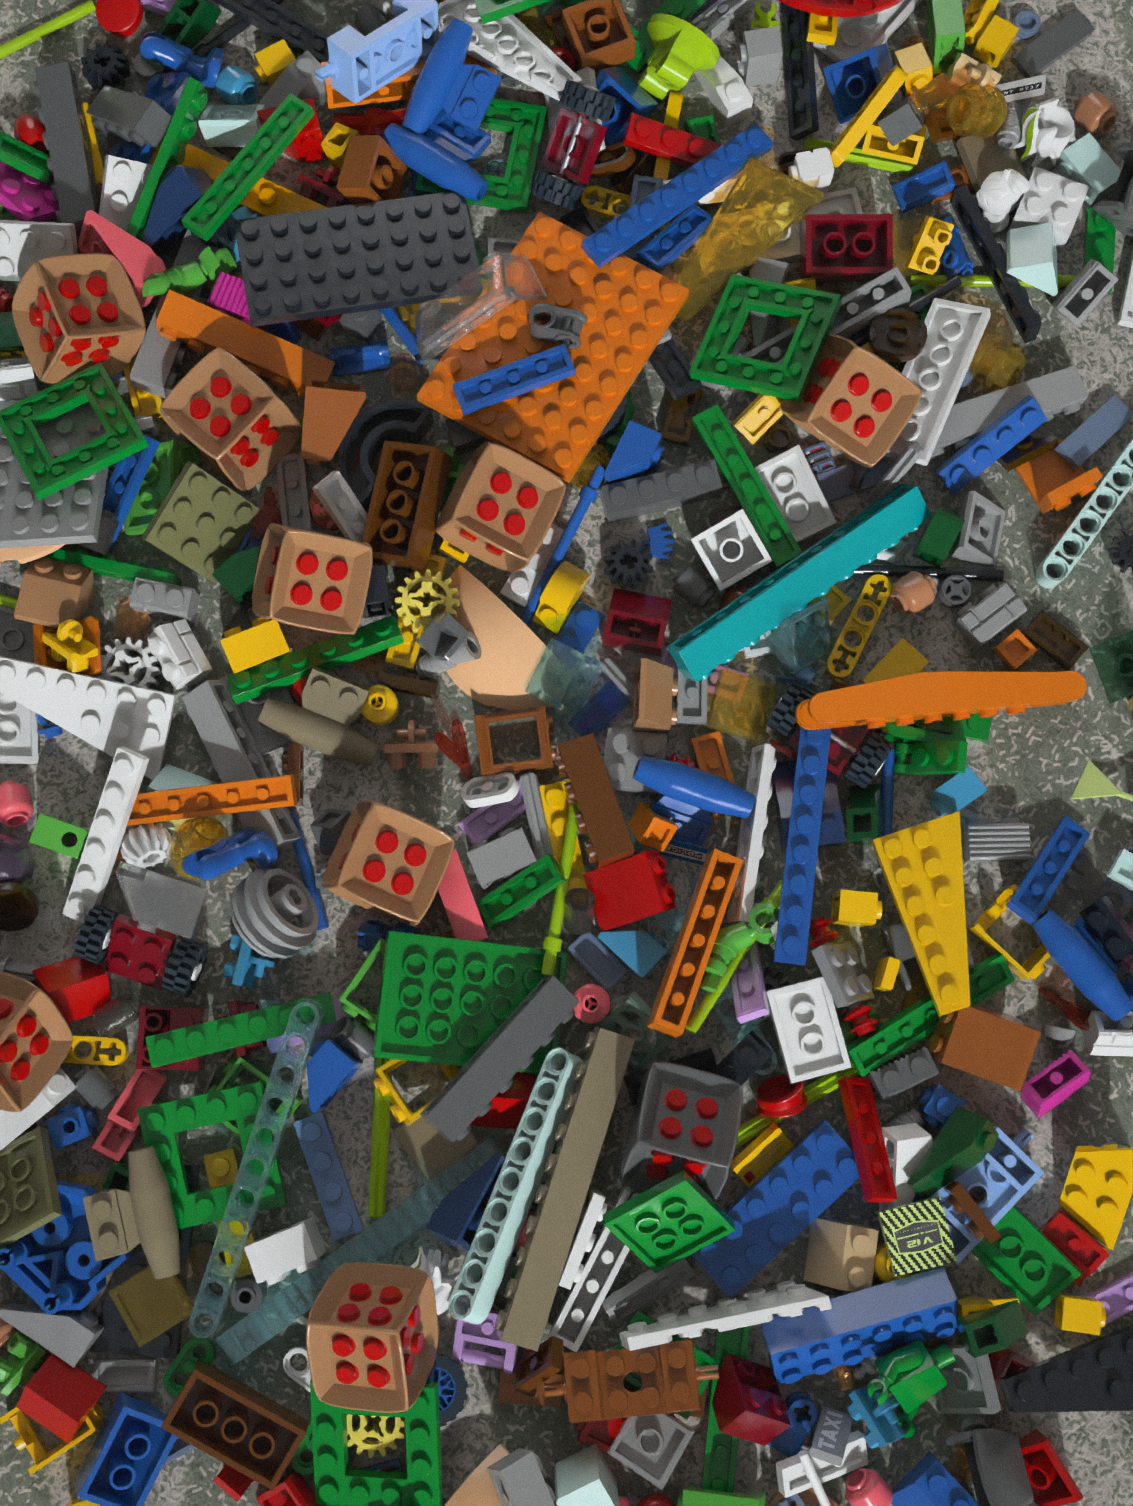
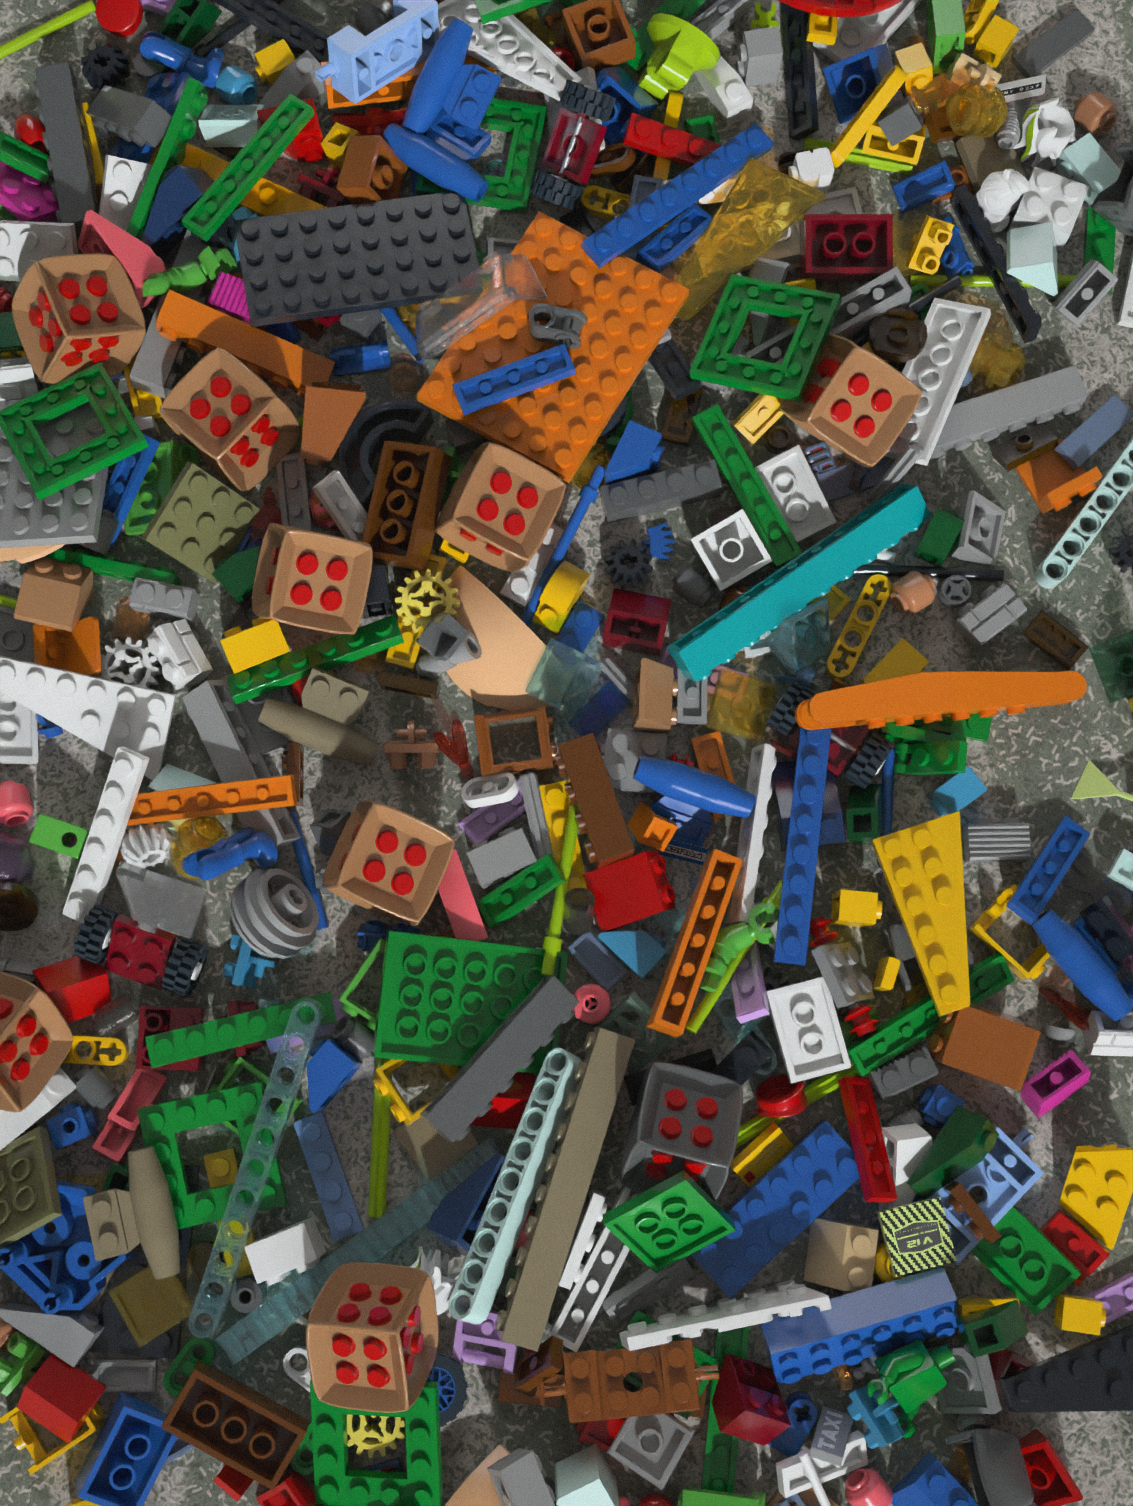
yellow hips [42,619,98,673] -> none
yellow head [361,685,400,726] -> none
blue plate [934,395,1047,495] -> none
orange plate [993,628,1038,671] -> none
sand blue tile [1012,10,1041,40] -> none

